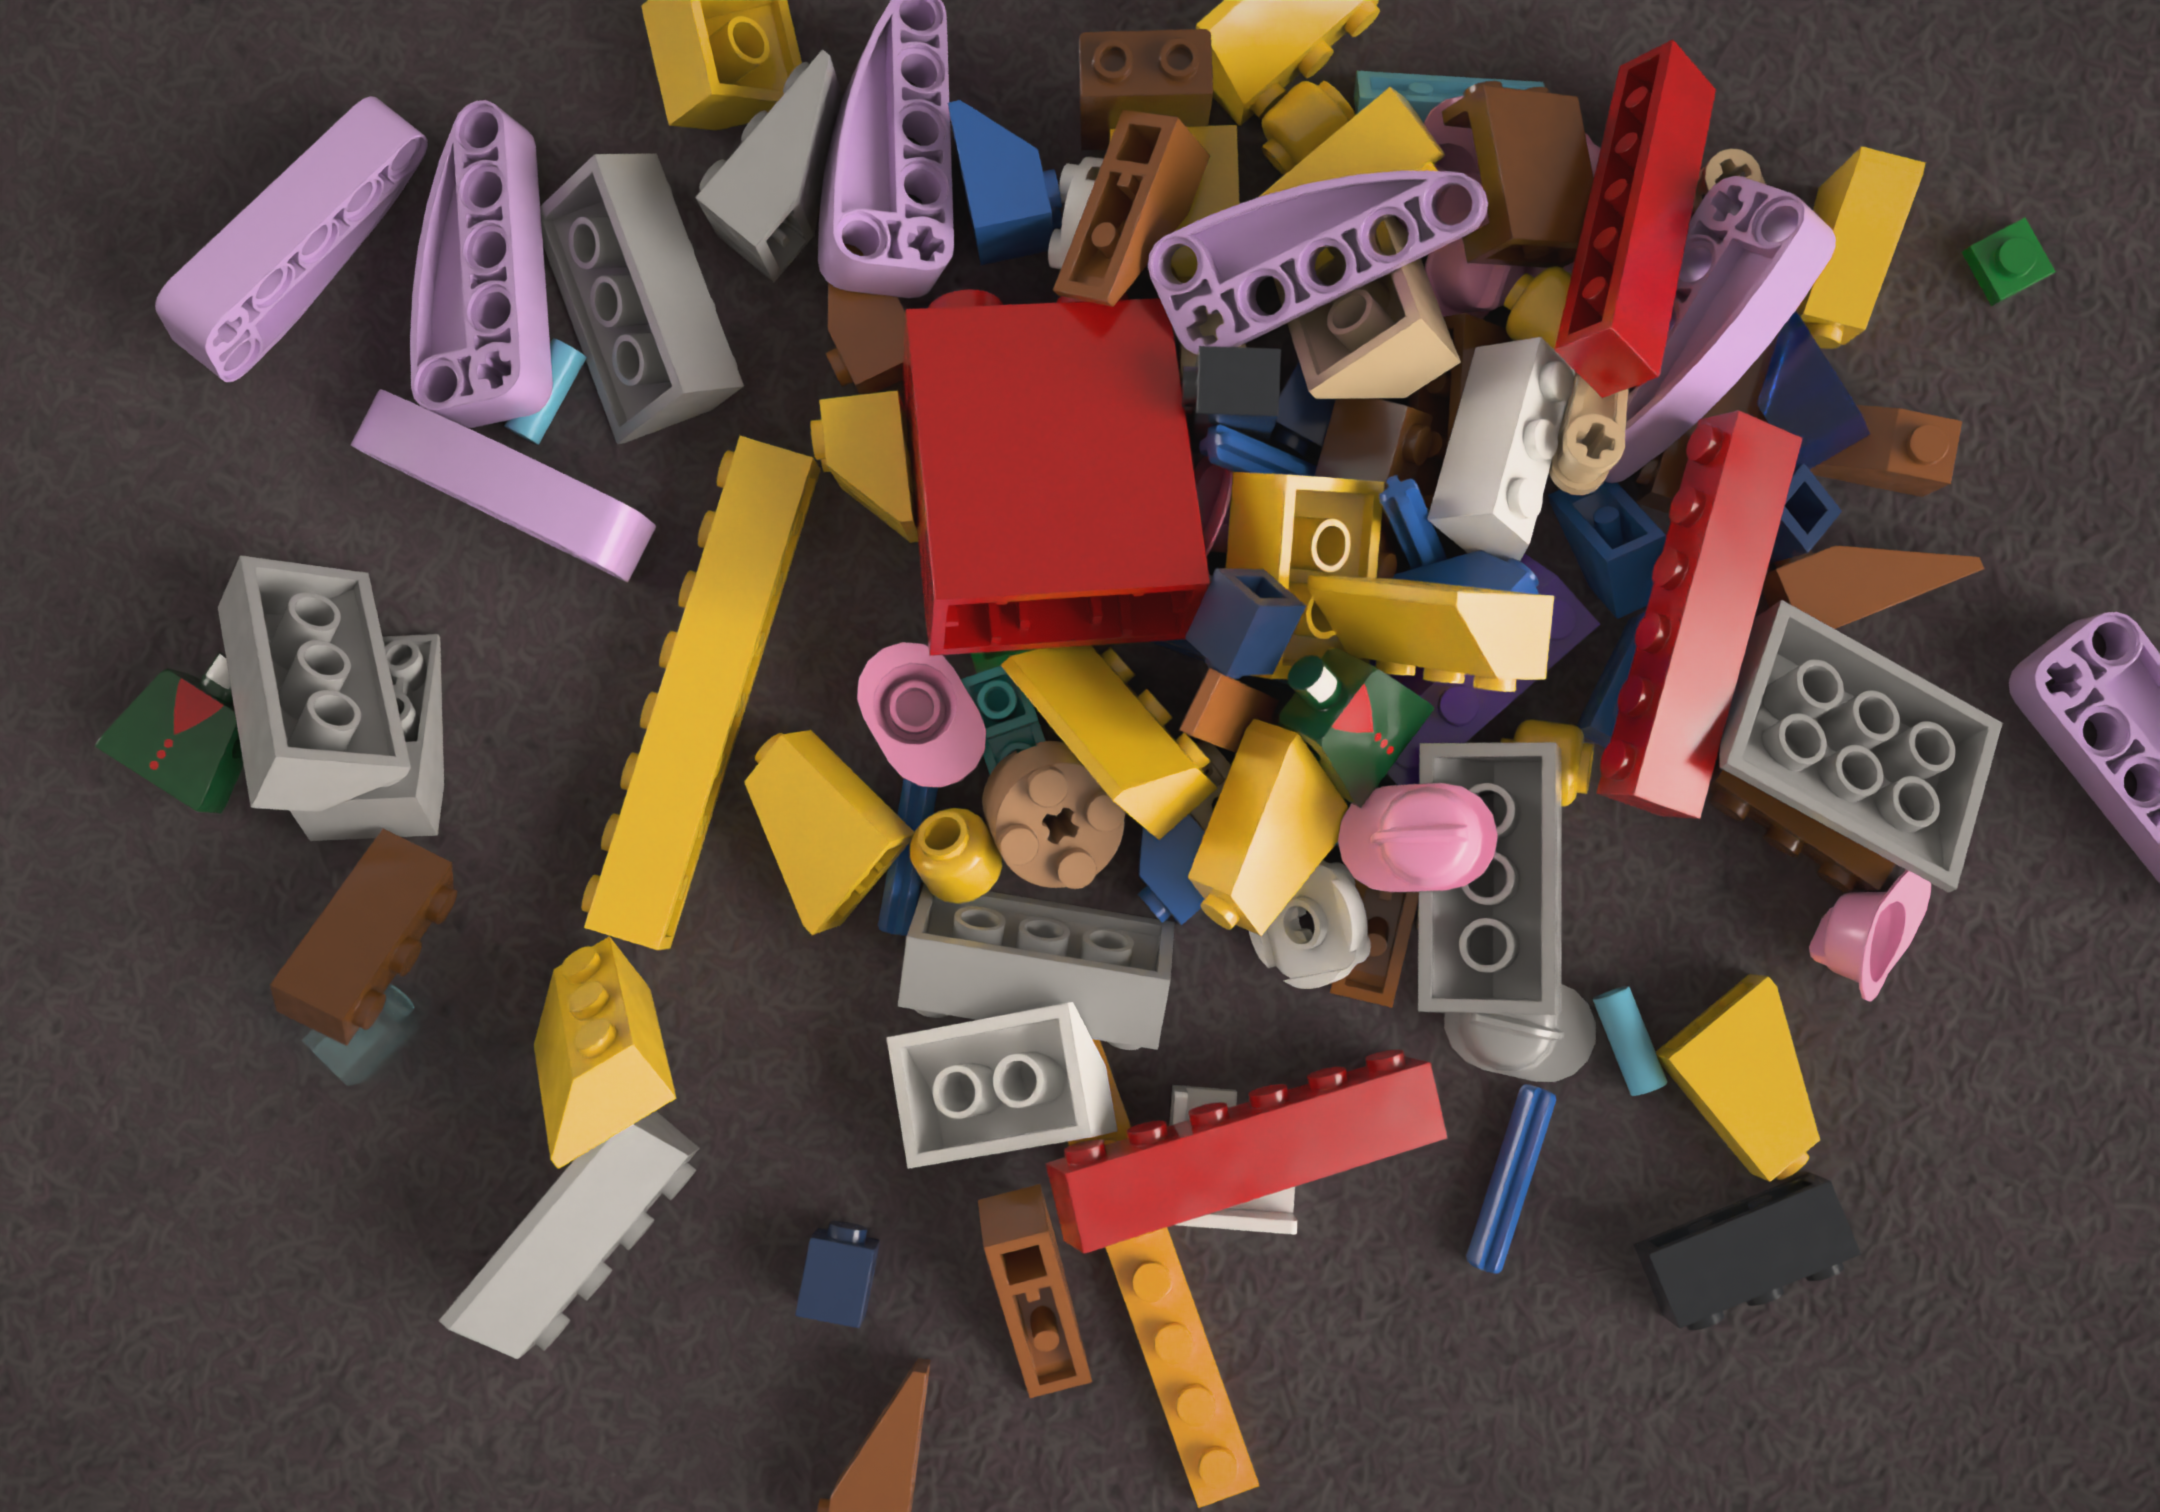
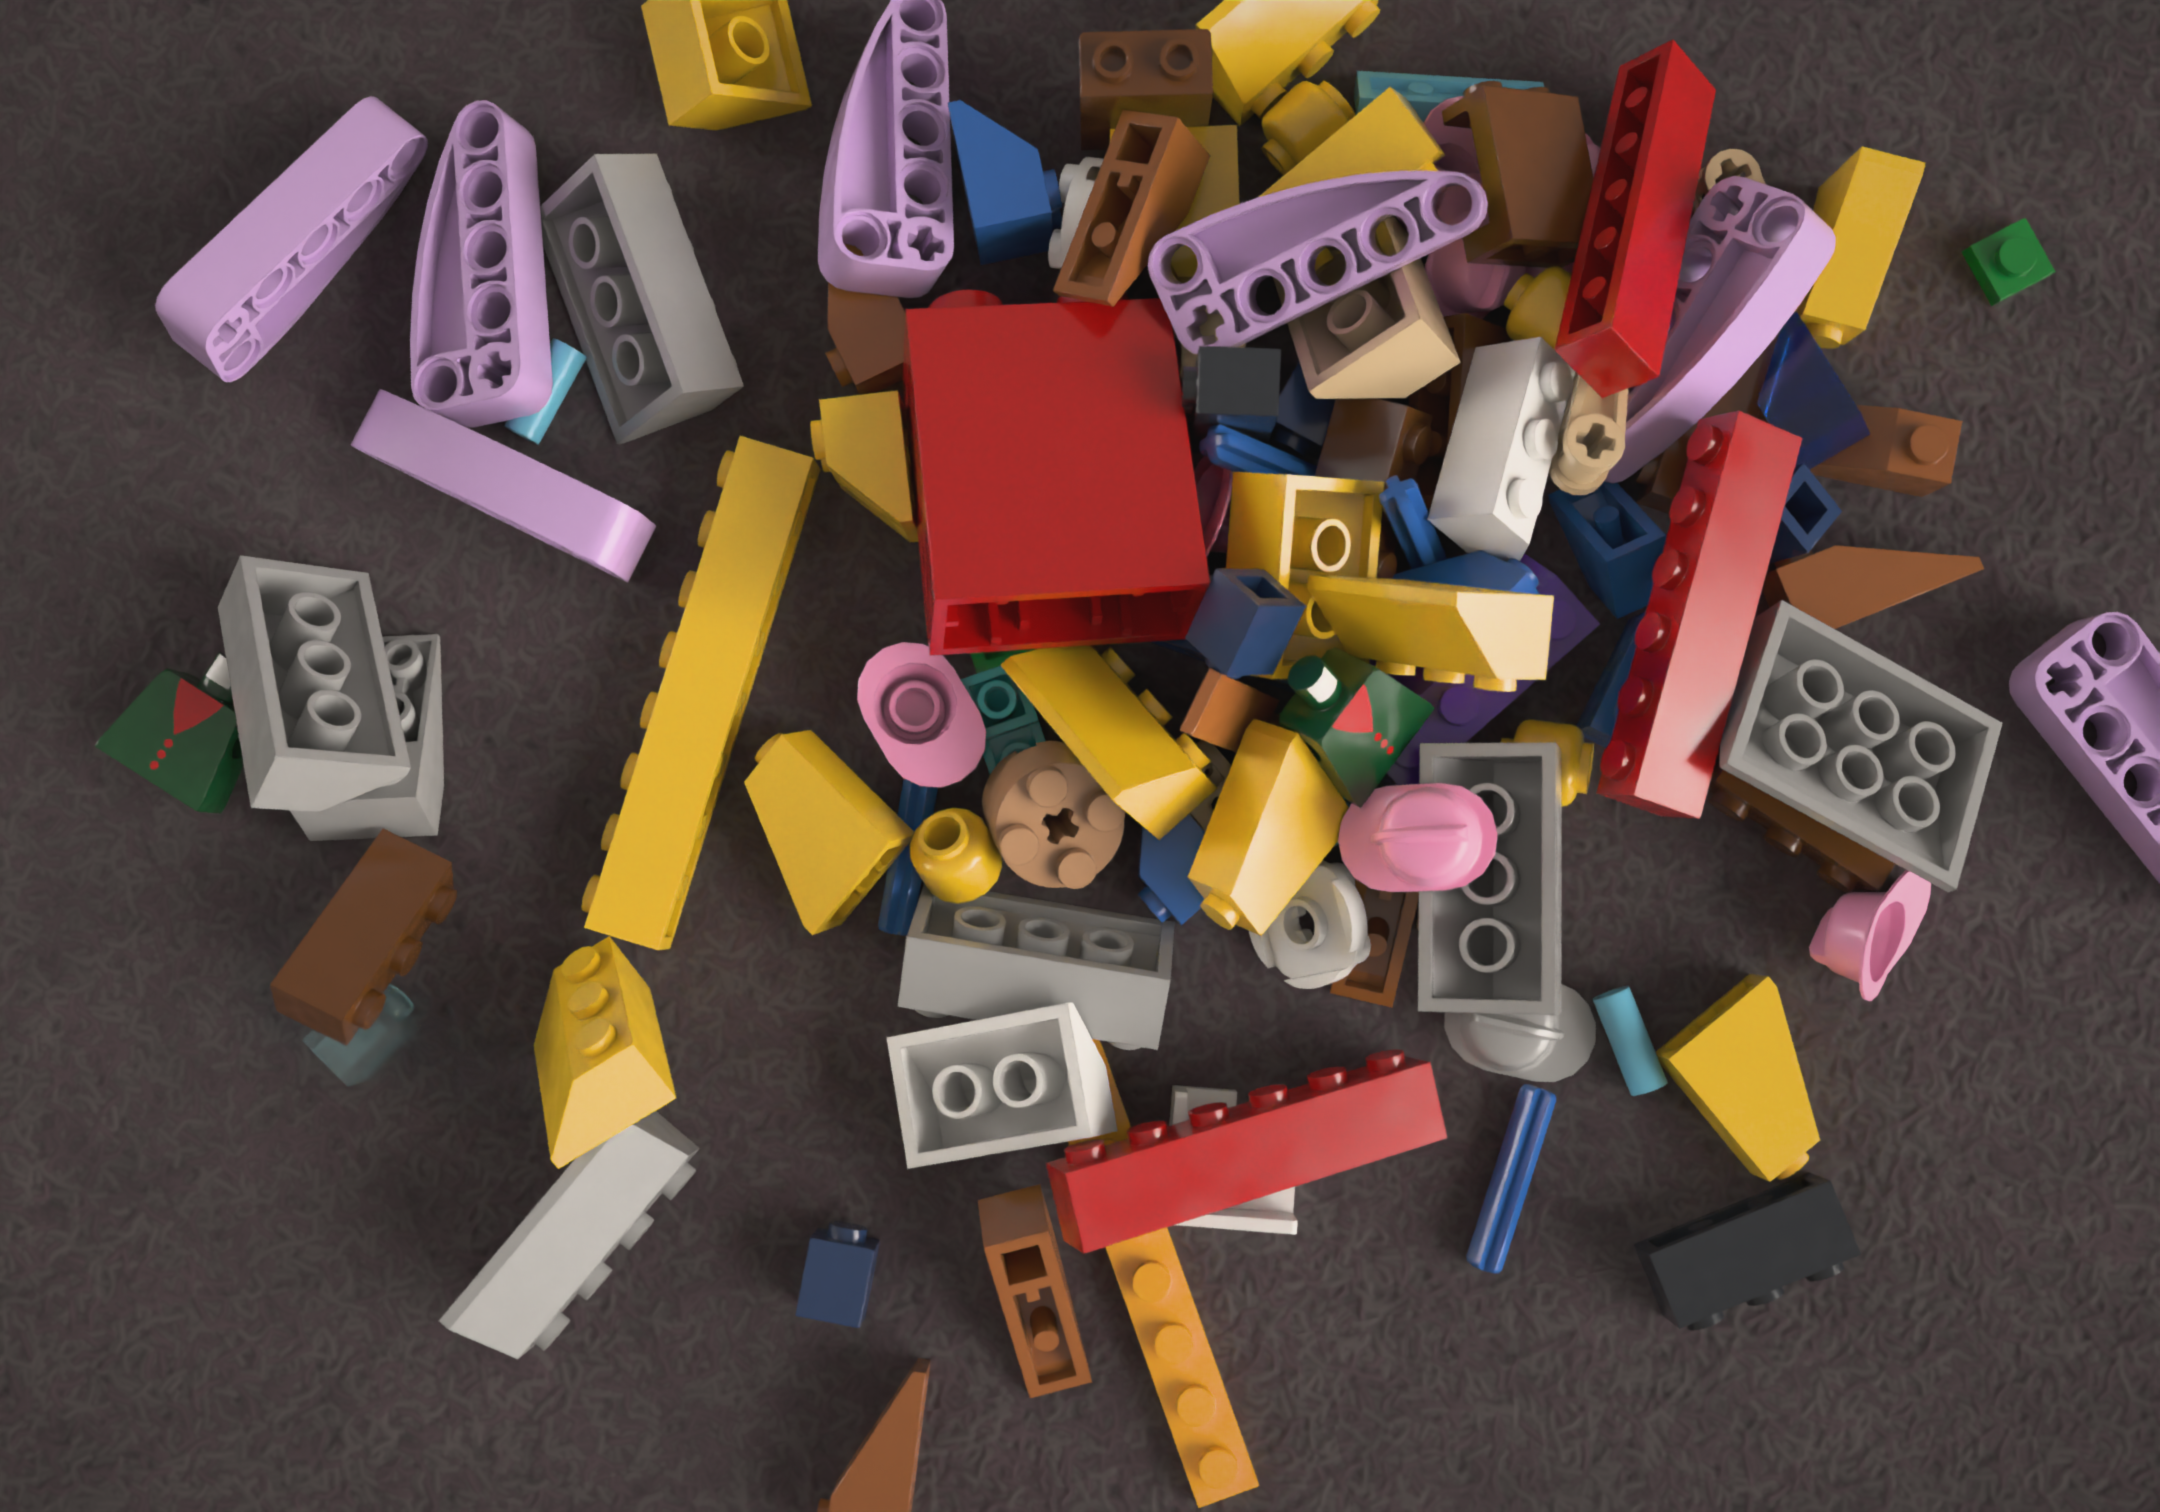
light grey slope [696,49,843,282] -> none

